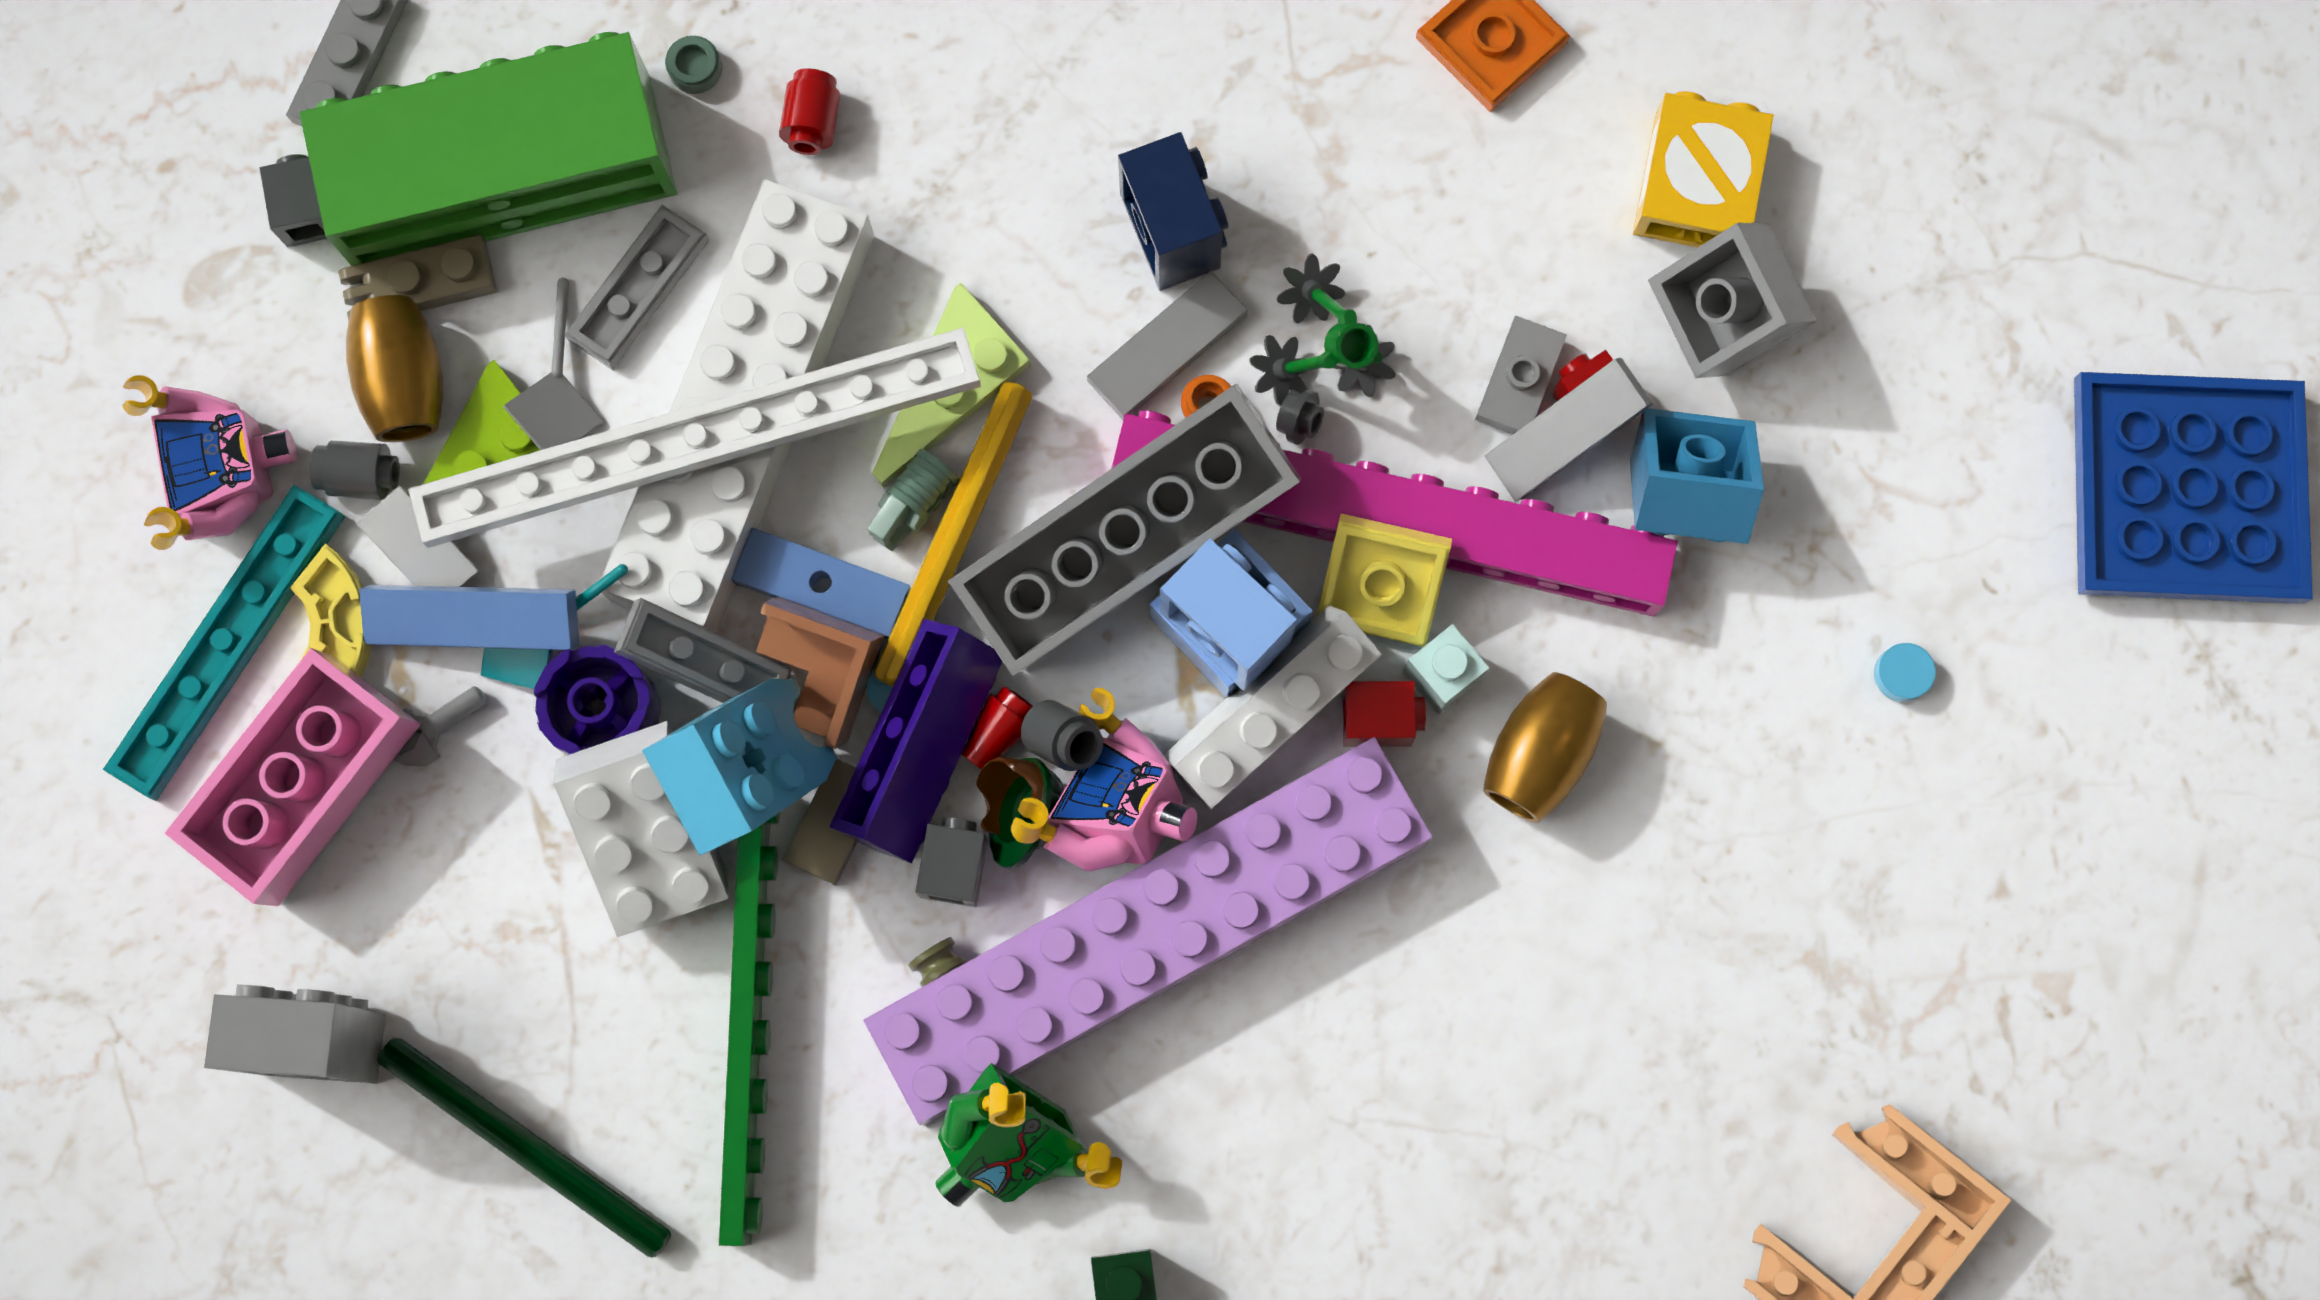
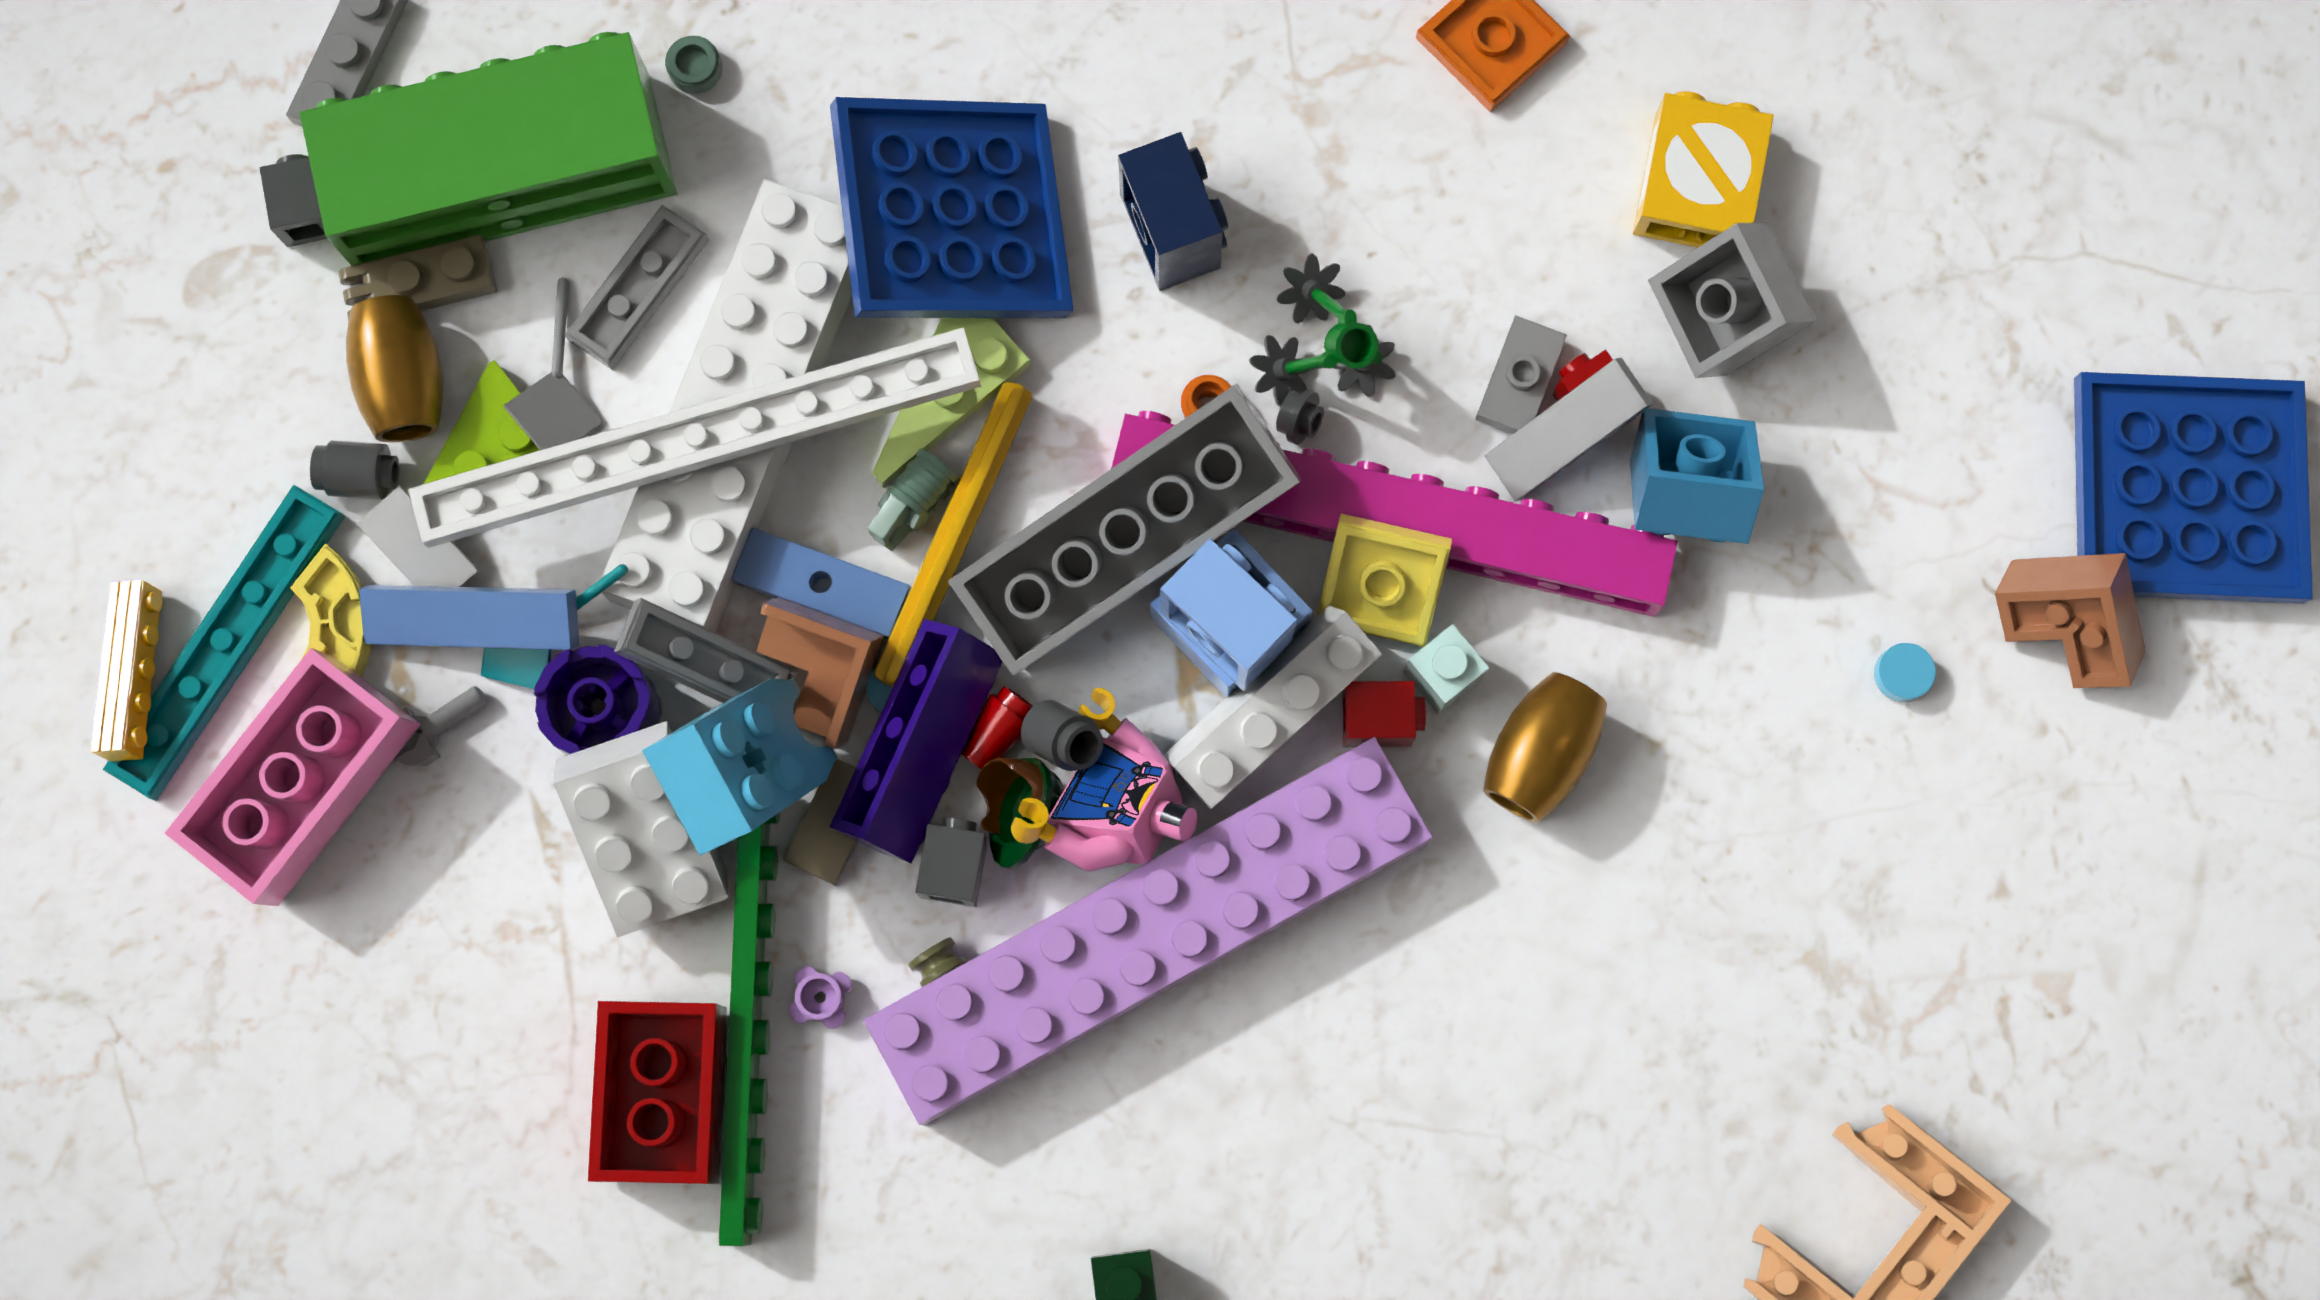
torso [122,375,297,550] -> none
light grey brick [204,984,386,1084] -> none
dark green axle [377,1037,671,1258] -> none
red brick [779,68,840,155] -> none
green torso [935,1063,1122,1207] -> none
light grey tile [1087,270,1248,420] -> none
none -> piece [90,580,163,762]
none -> red brick [588,1001,727,1184]
none -> lavender plate [789,966,852,1029]
none -> blue plate [830,97,1074,318]
none -> nougat panel [1995,553,2145,688]

